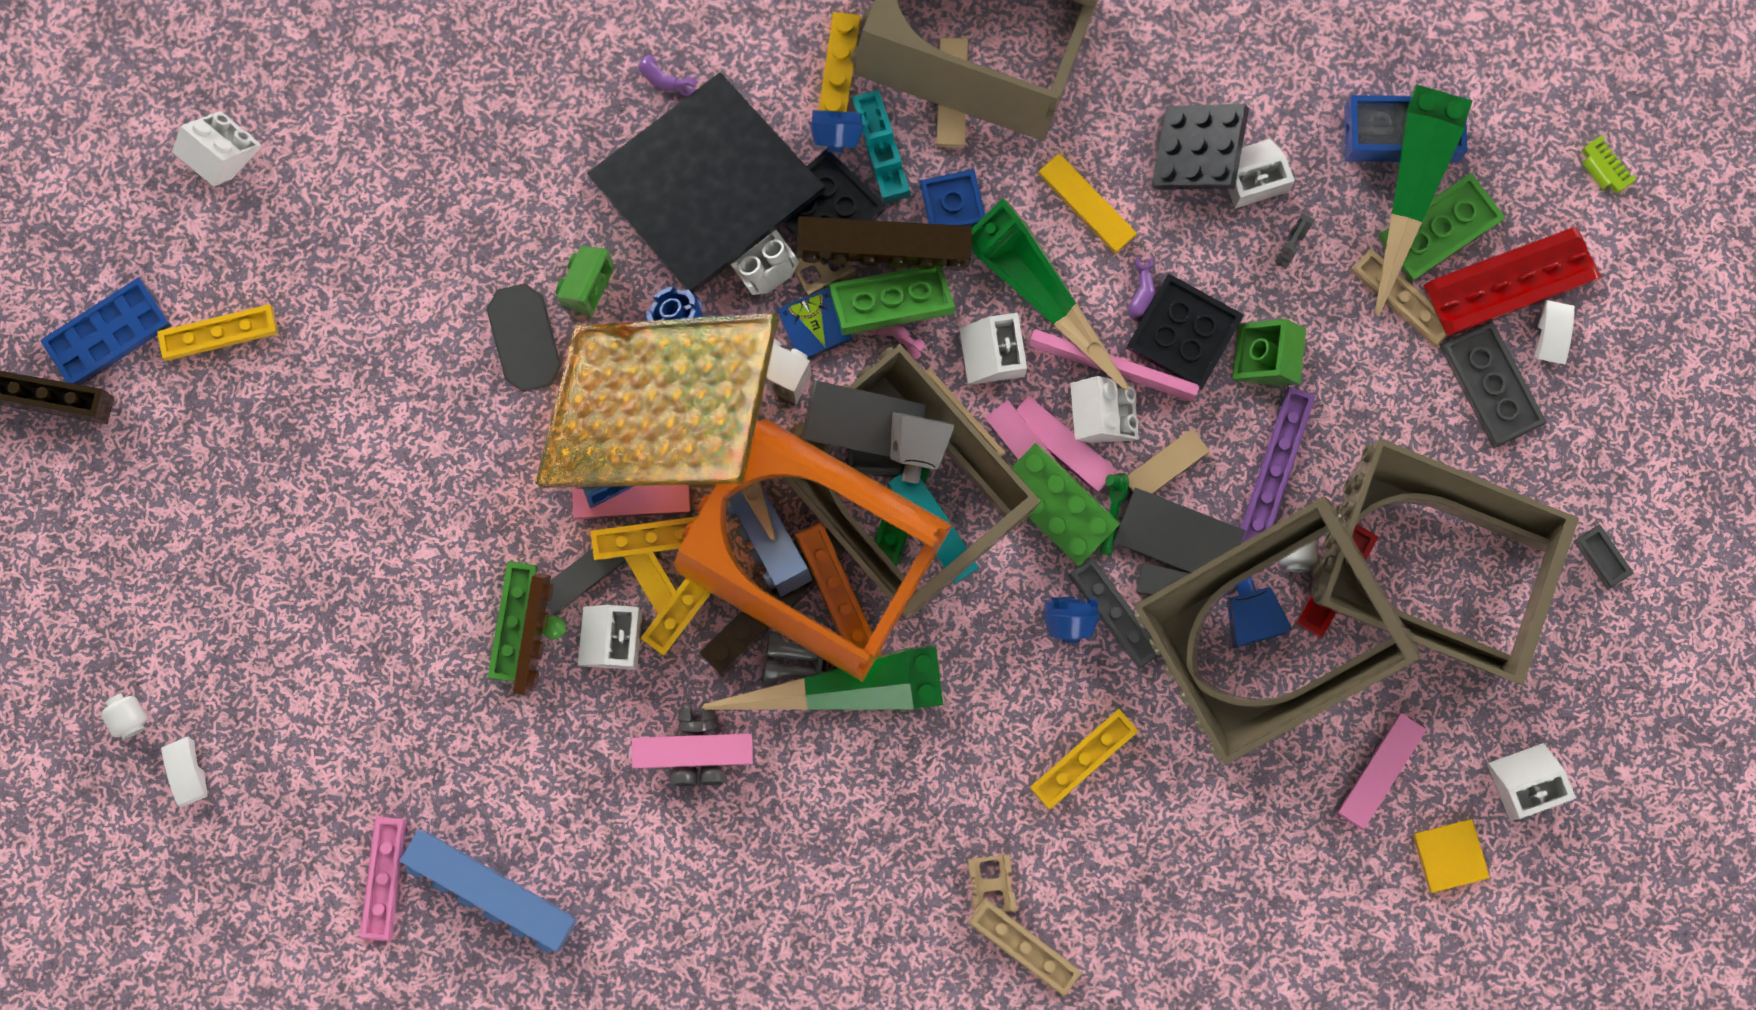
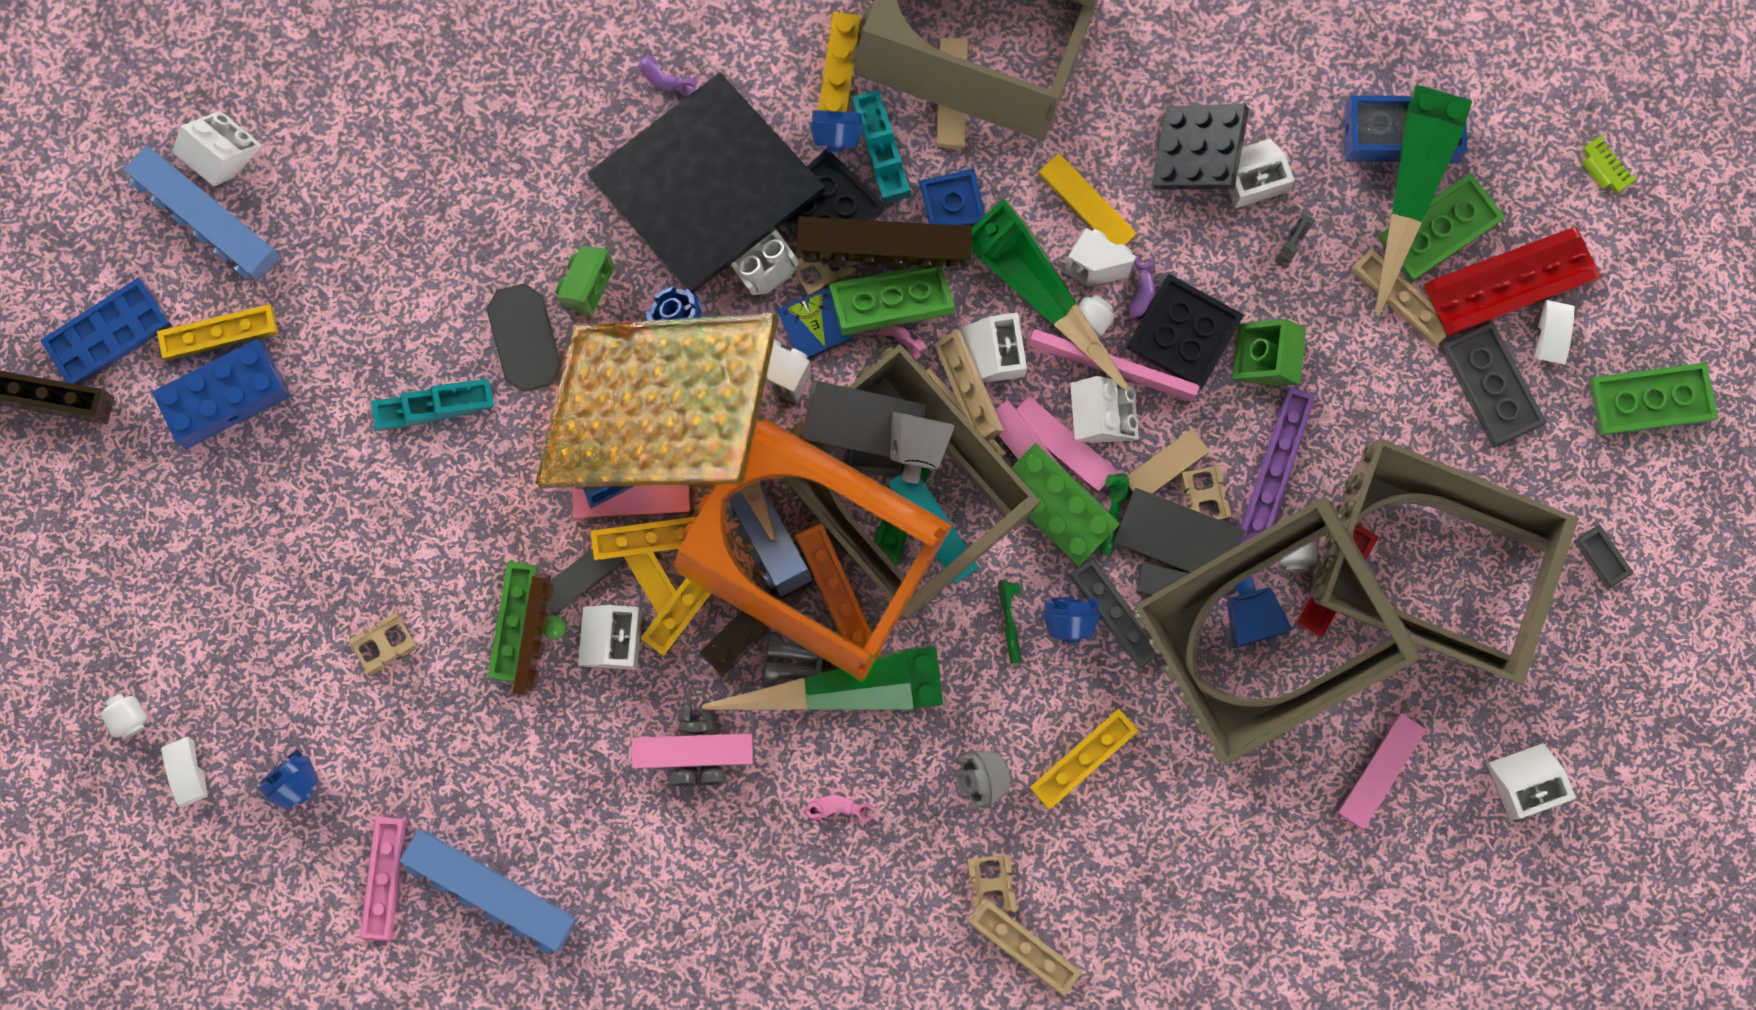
yellow tile [1412,819,1490,893] -> none
none -> medium blue brick [123,145,281,282]
none -> blue brick [152,339,291,449]
none -> blue cone [257,749,319,810]
none -> tan piece [348,612,418,676]
none -> teal slope [370,378,494,432]
none -> bright pink arm [806,795,873,822]
none -> tan tile [934,330,1004,442]
none -> light grey cone [956,750,1010,809]
none -> green piece [998,580,1022,664]
none -> white slope [1064,228,1136,287]
none -> white head [1078,295,1114,338]
none -> tan piece [1179,465,1232,520]
none -> bright green plate [1589,362,1718,436]

